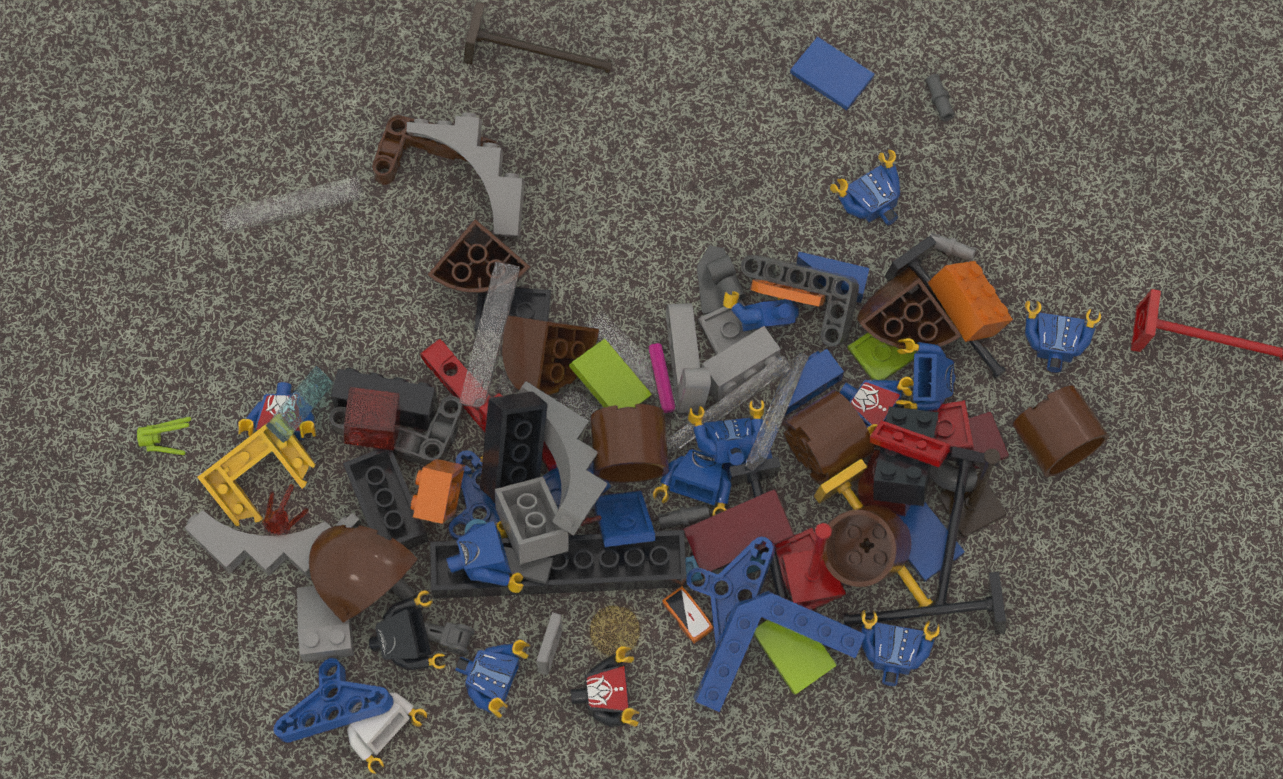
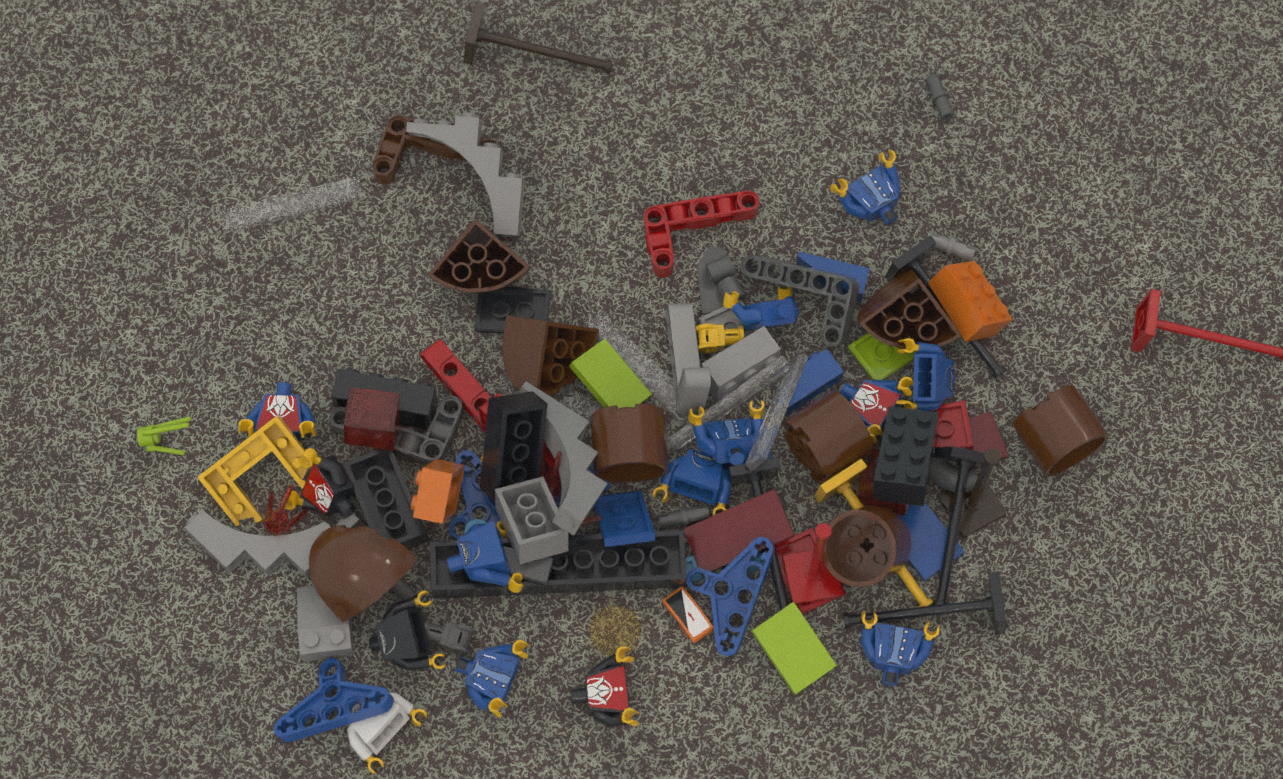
clear light blue tile [265,366,334,443] -> none
clear tile [459,262,520,408] -> none
light grey tile [536,612,563,675] -> none
dark pink axle [649,343,675,413] -> none
blue brick [693,591,866,712] -> none
orange tile [750,279,827,307] -> none
blue tile [790,37,874,110] -> none
red tile [870,420,950,467] -> none
blue torso [1025,301,1101,372] -> none
none -> torso [282,448,355,517]
none -> clear red plant [540,443,562,496]
none -> red beam [644,191,759,278]
none -> yellow connector [695,324,744,354]

